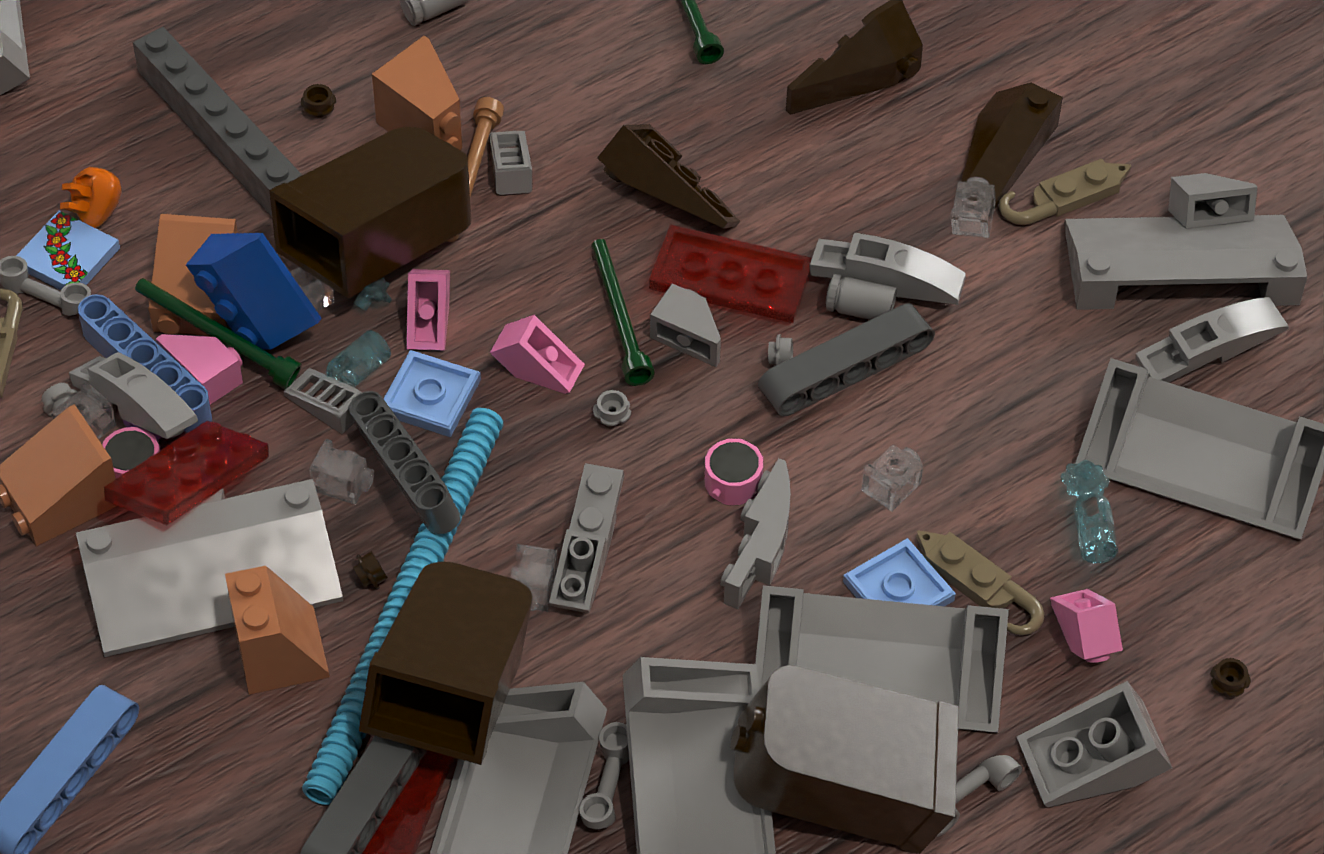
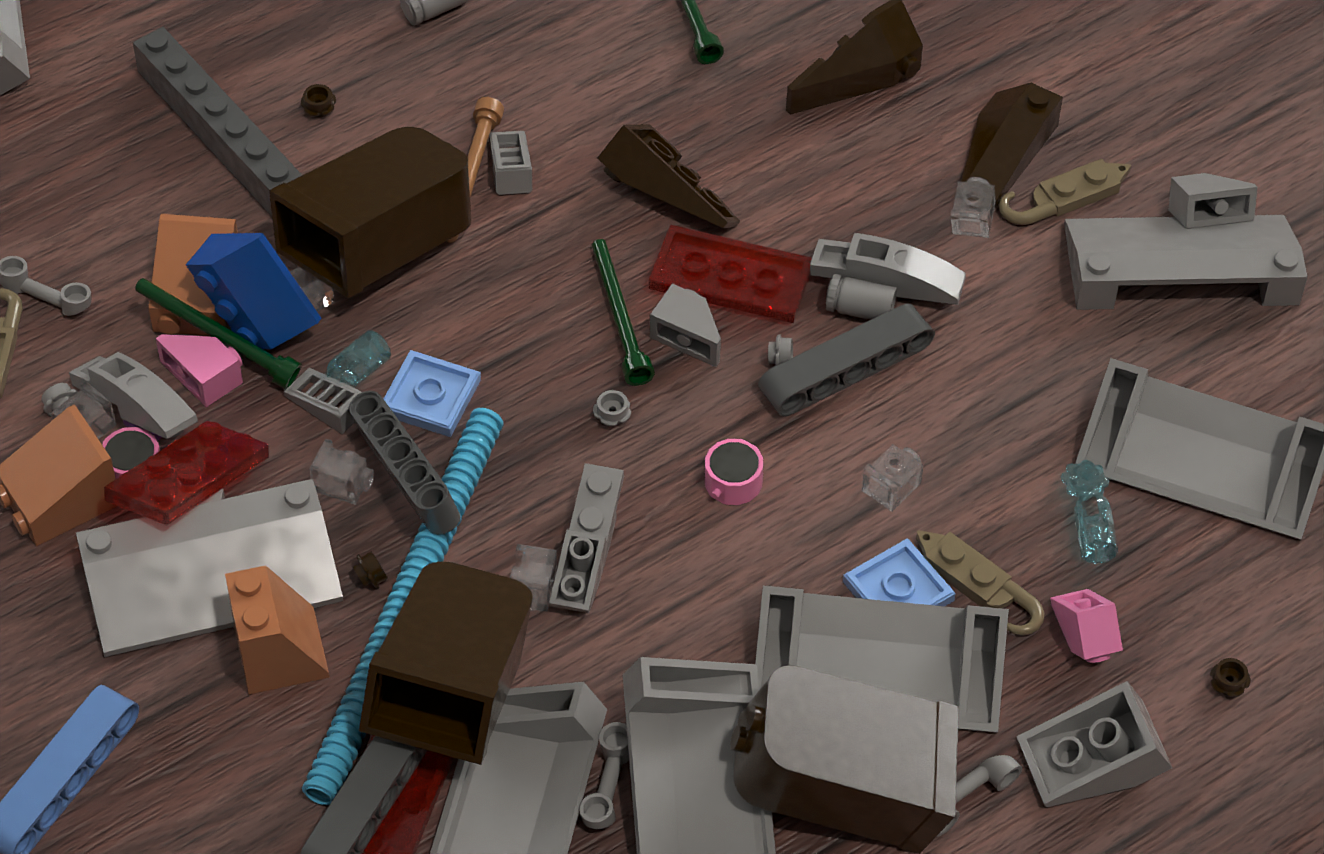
light blue tile [16,210,120,290] -> none
orange piece [60,167,122,228] -> none
medium blue beam [78,294,212,434] -> none
clear light blue plant [354,277,392,311] -> none
nougat slope [372,36,462,150] -> none
bright pink slope [407,269,450,350] -> none
bright pink slope [490,315,585,394] -> none
light grey slope [720,458,790,609] -> none
light grey slope [1136,297,1289,383] -> none

